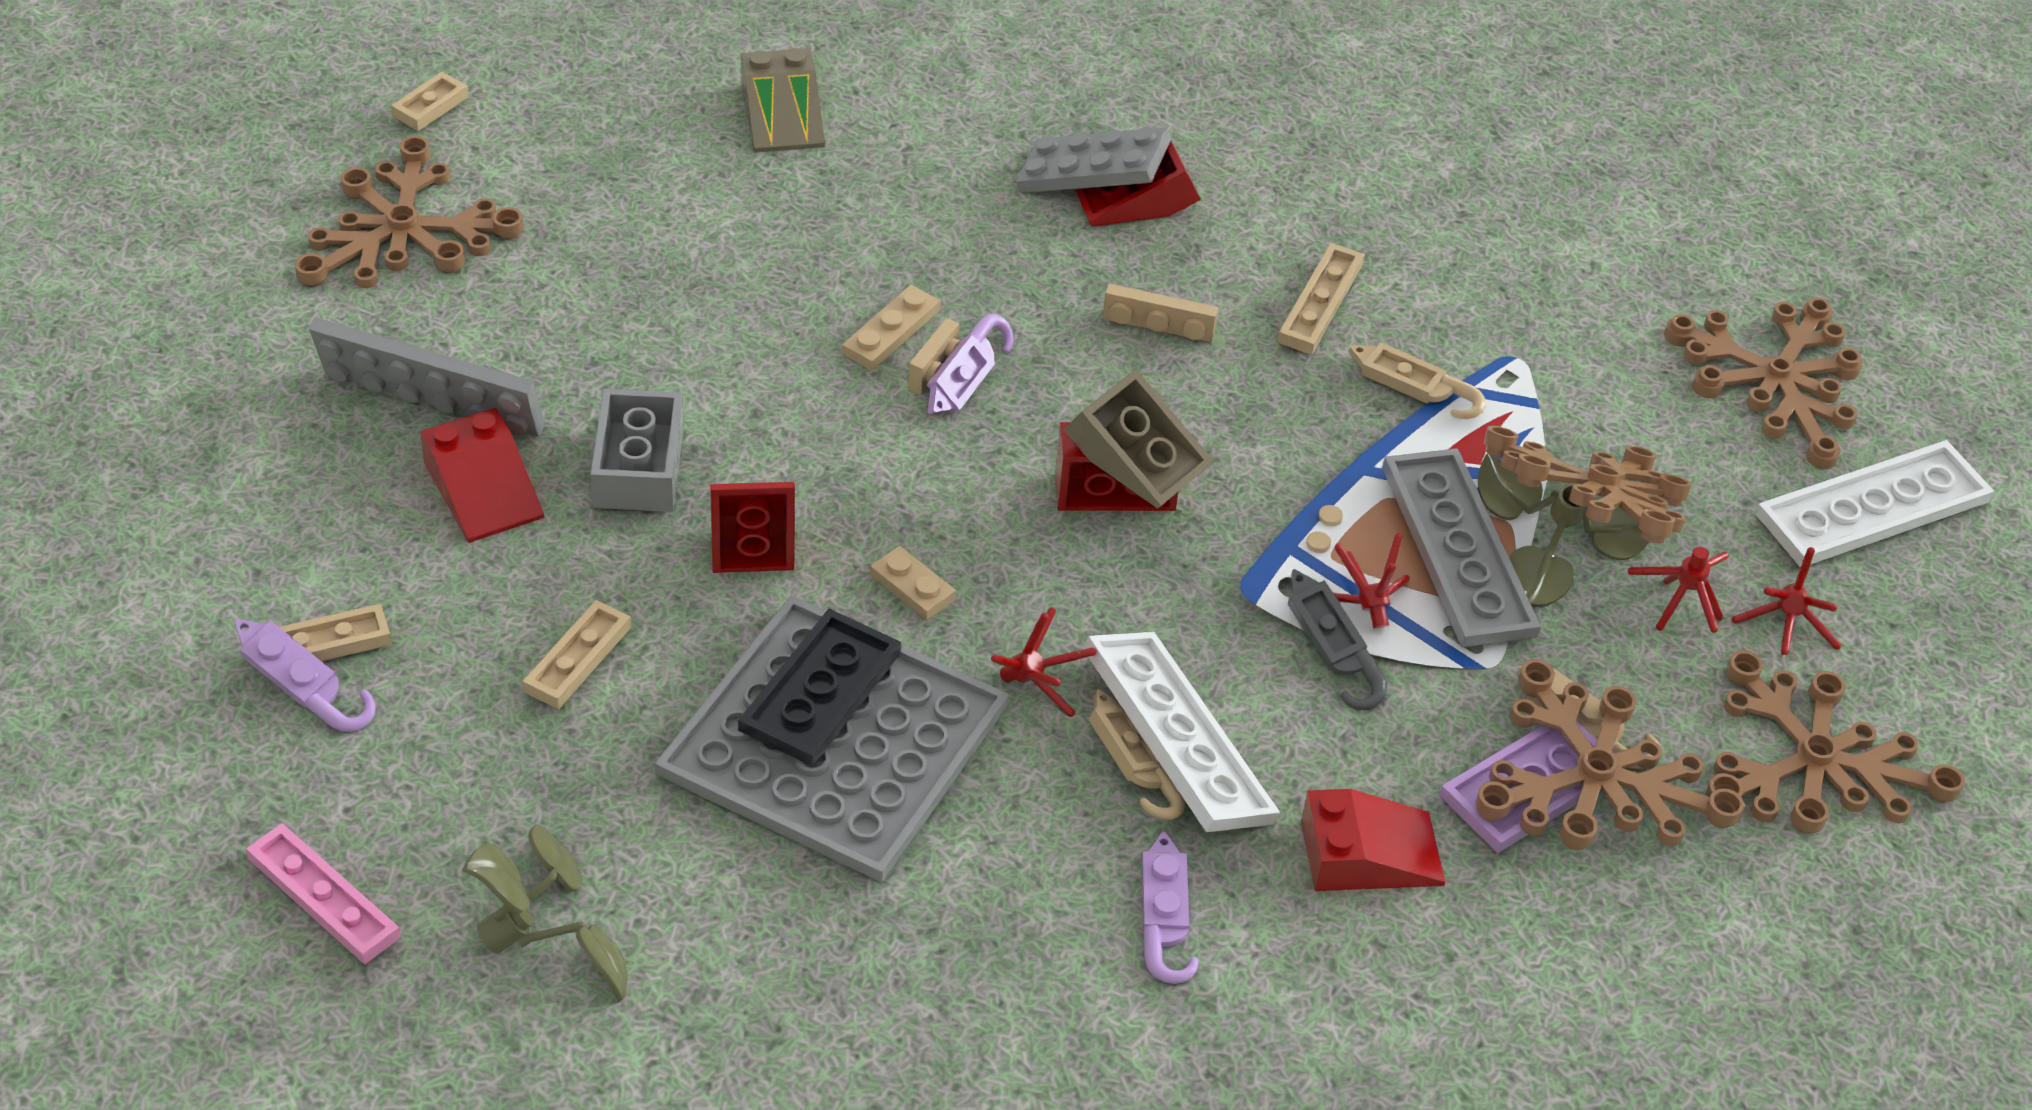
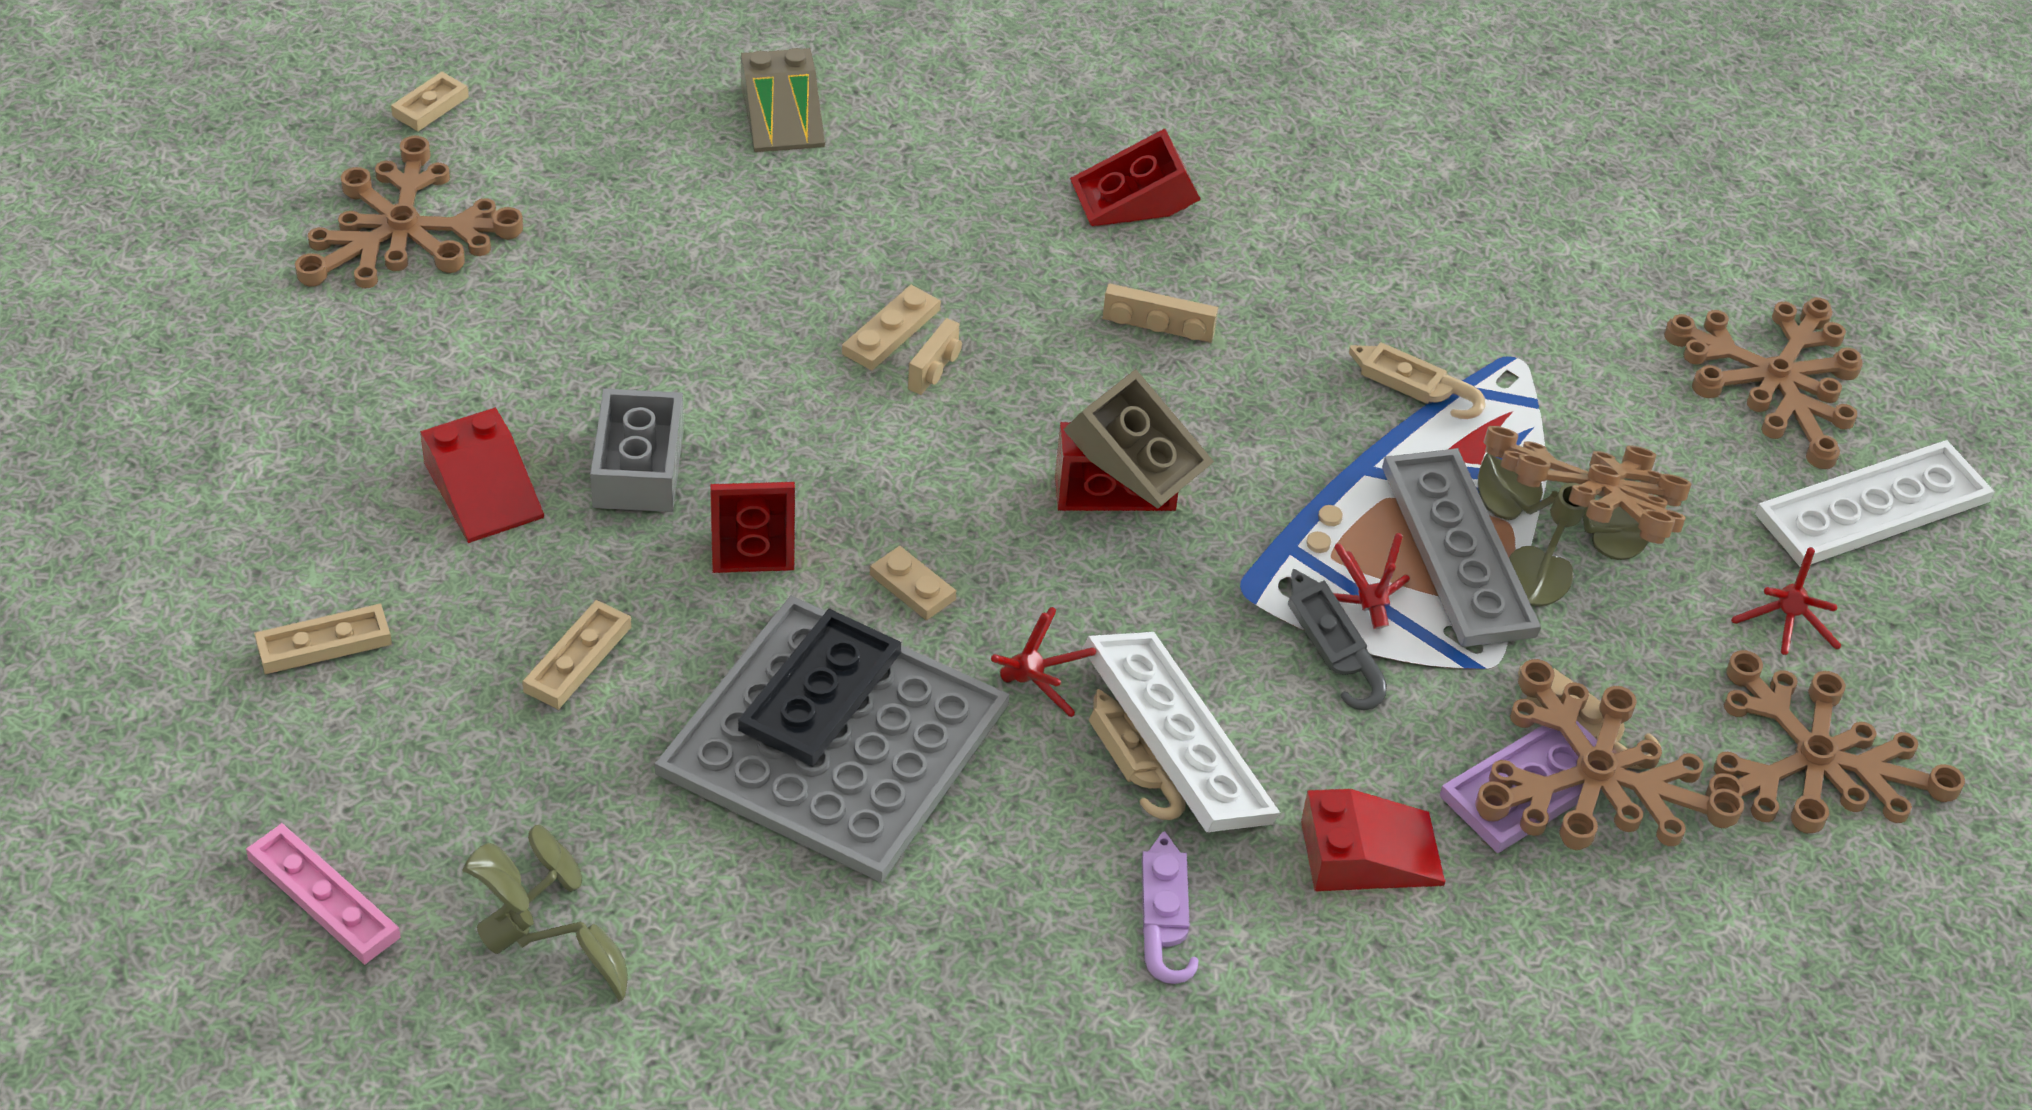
lavender plate [235,619,376,733] -> none
light grey plate [309,317,545,436] -> none
lavender plate [927,314,1014,414] -> none
light grey plate [1016,127,1171,193] -> none
tan plate [1277,243,1365,355] -> none
red plant [1627,547,1729,633] -> none

